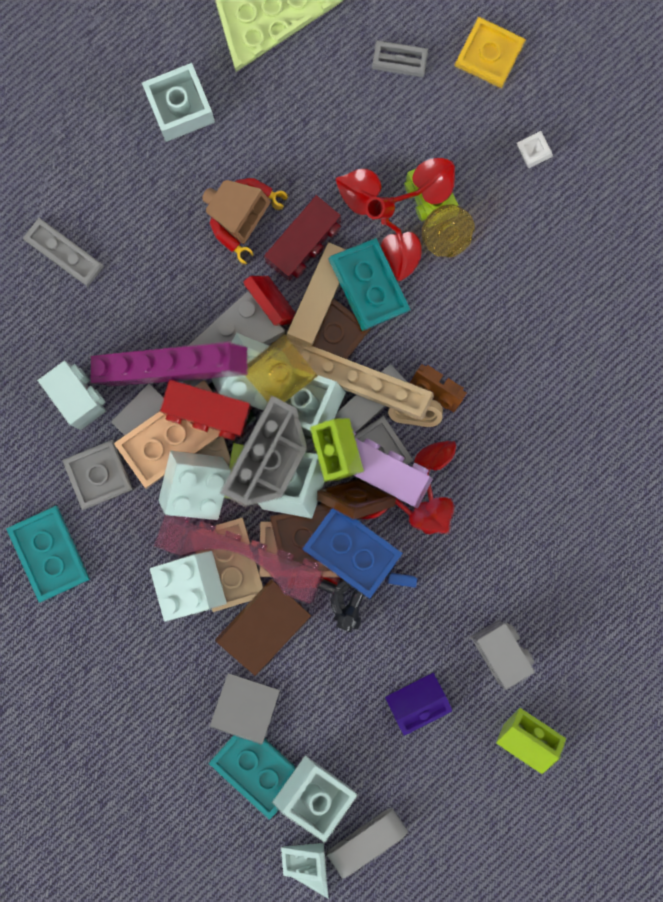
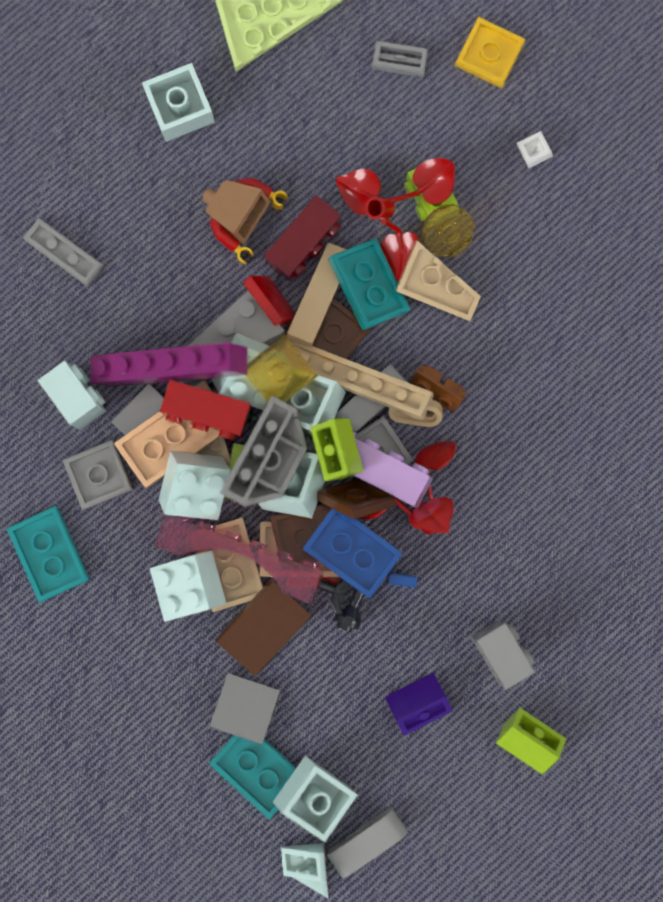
none -> tan wing [395,240,481,321]

